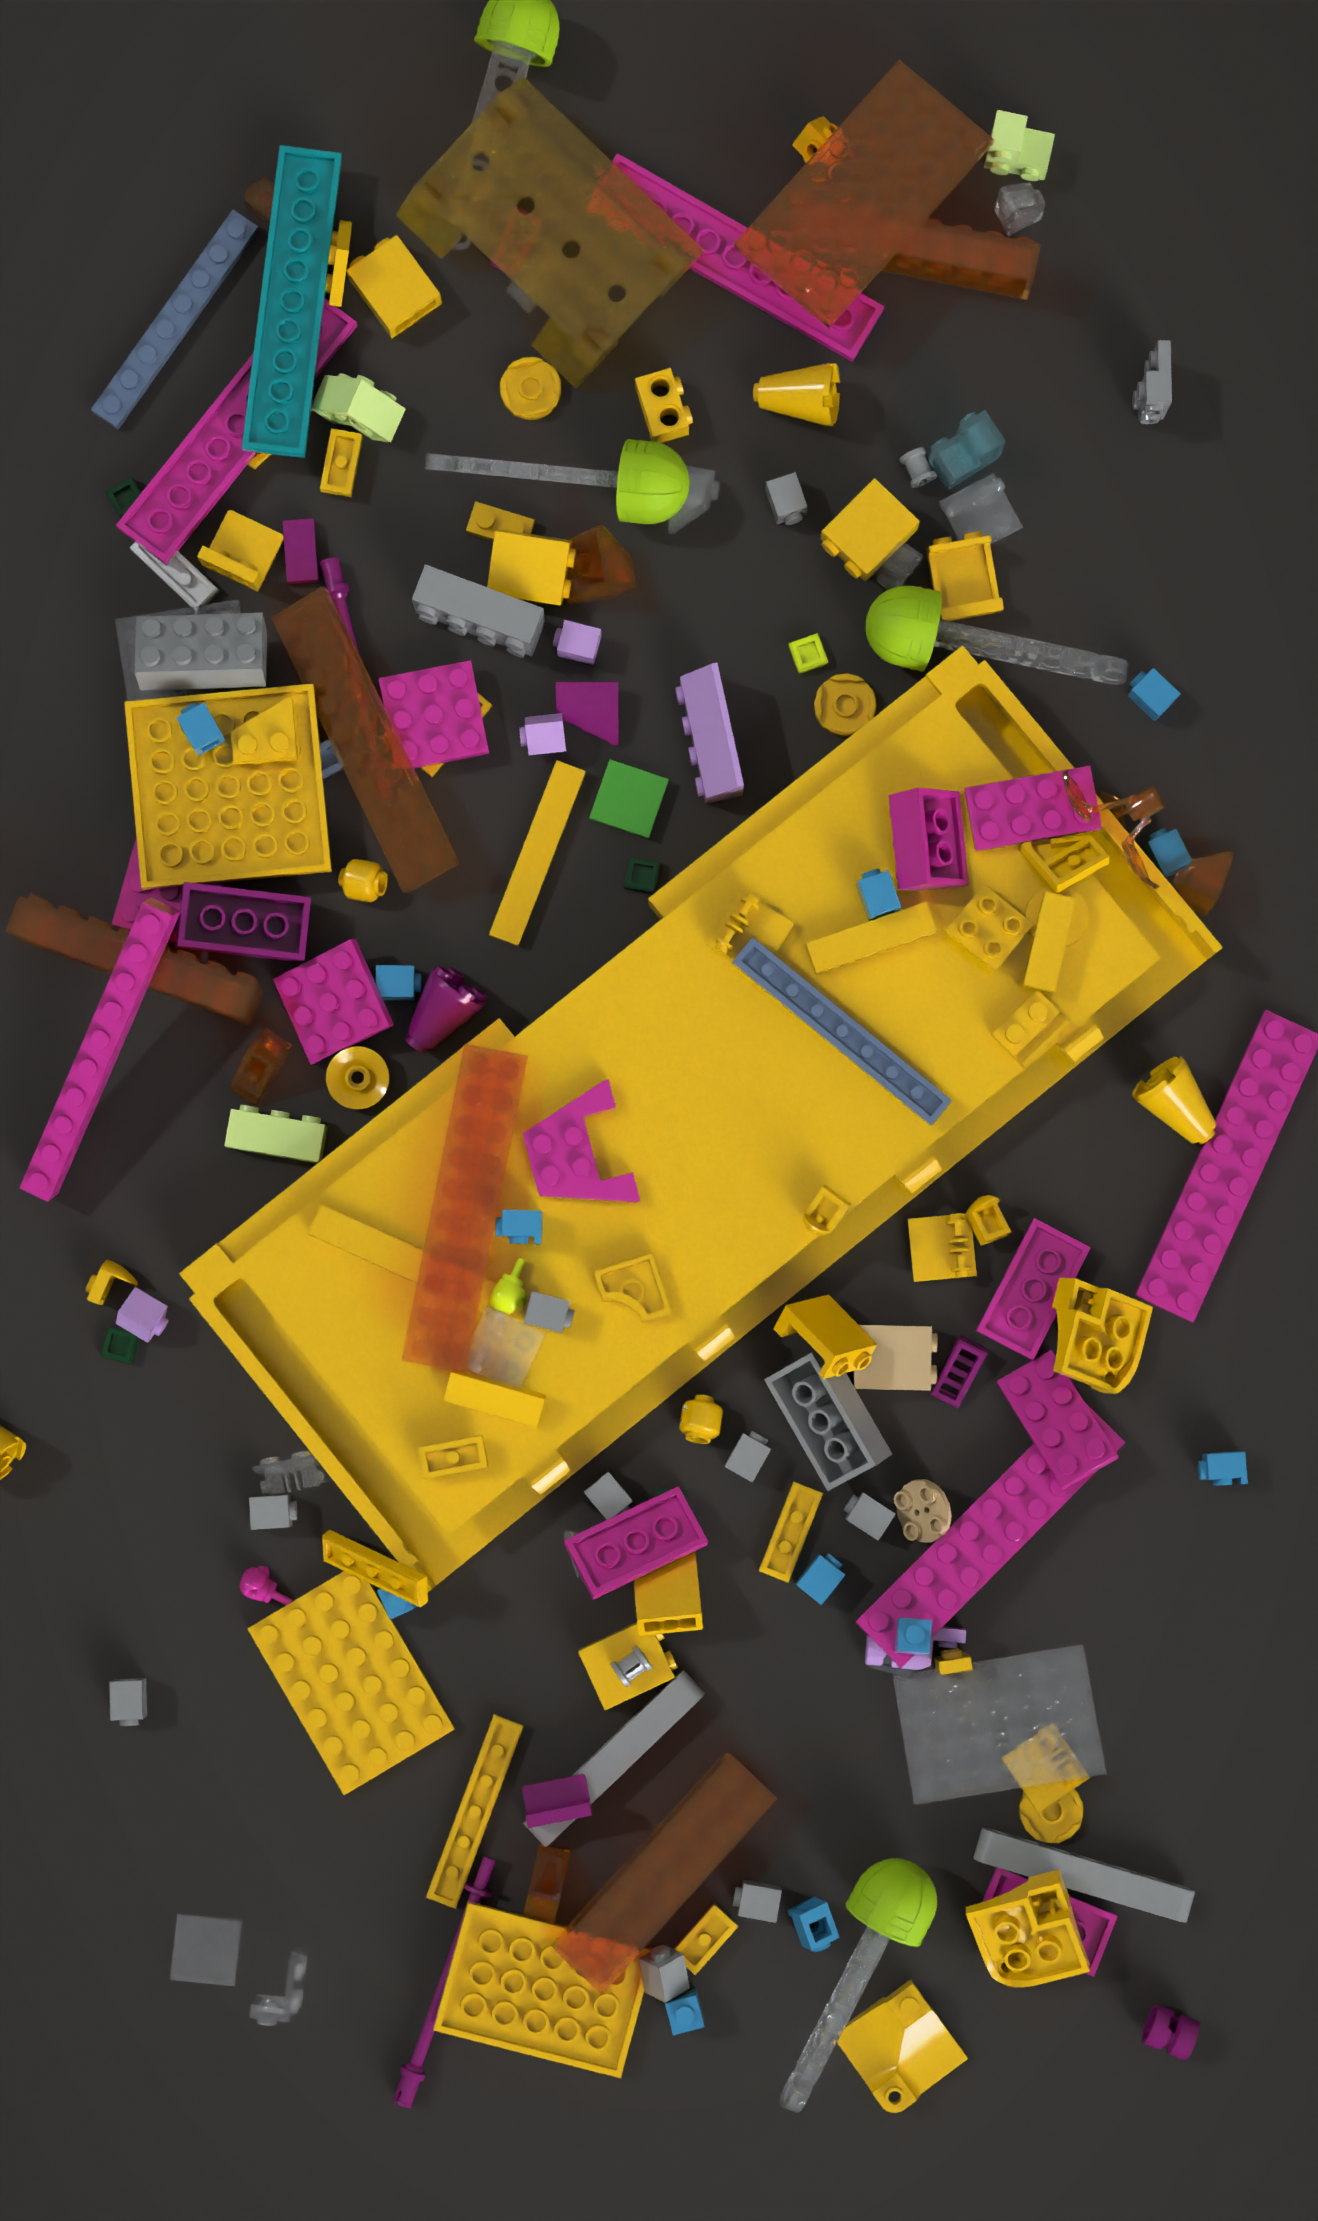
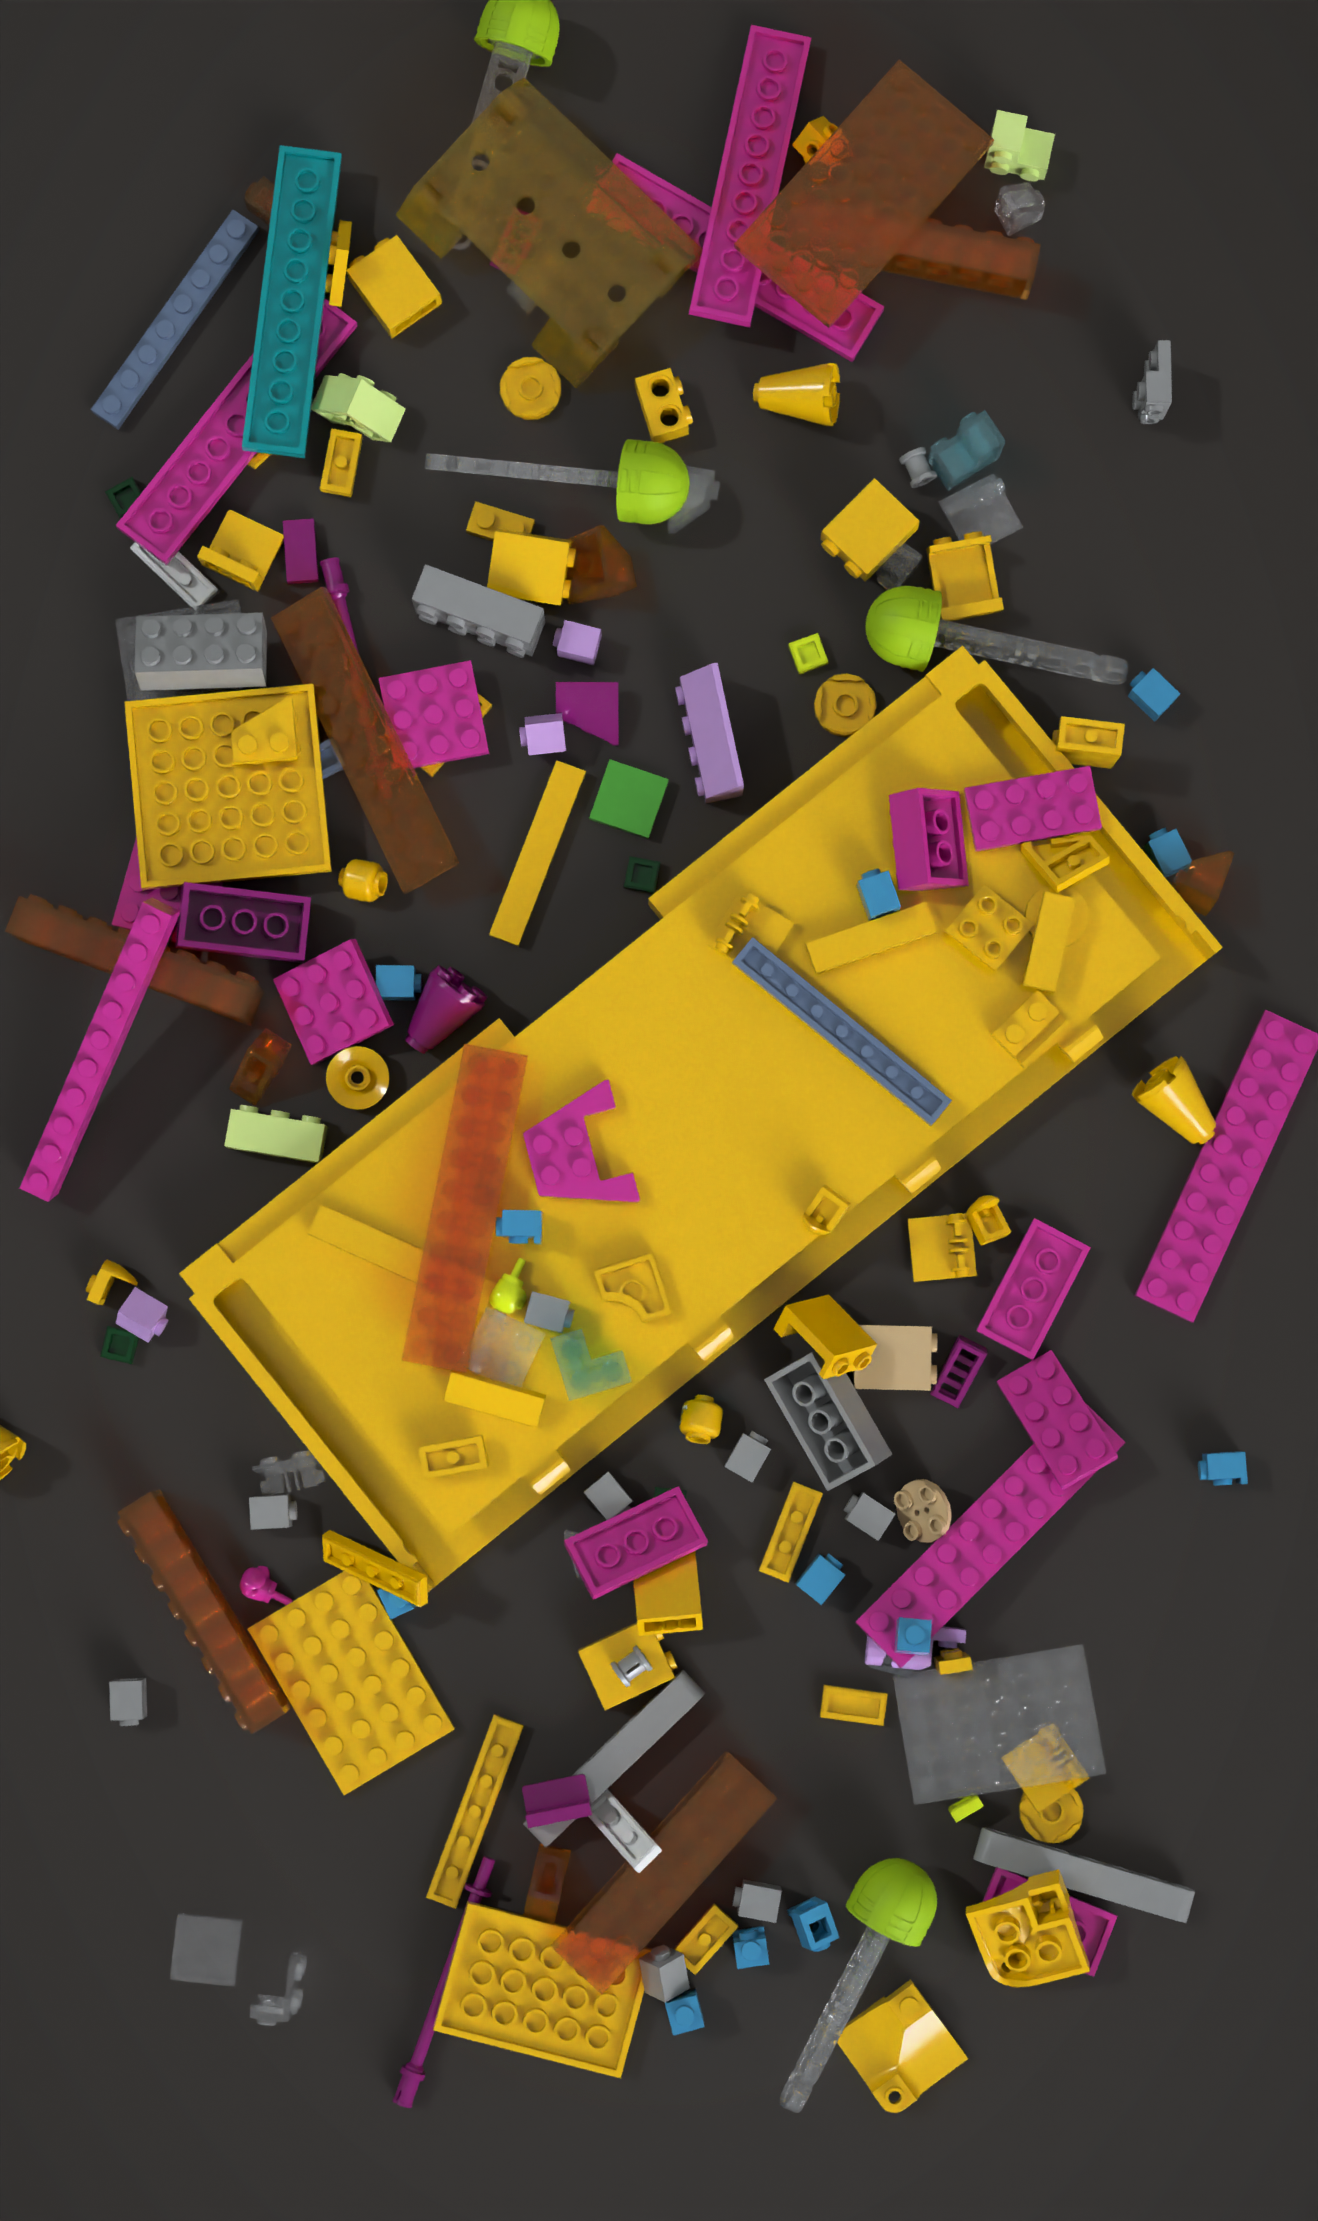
dark azure brick [176,703,226,756] -> none
light grey brick [765,472,808,525] -> none
yellow slope [1052,1277,1153,1394] -> none
clear orange plant [1062,770,1165,889] -> none
magenta wheel [1141,2003,1200,2061] -> none
none -> clear orange brick [118,1490,292,1734]
none -> clear light blue brick [550,1329,632,1401]
none -> white tile [588,1789,662,1873]
none -> dark pink plate [689,25,811,328]
none -> dark azure brick [732,1926,769,1969]
none -> yellow tile [820,1684,888,1726]
none -> neon yellow tile [948,1793,984,1823]
none -> yellow panel [1052,716,1125,769]

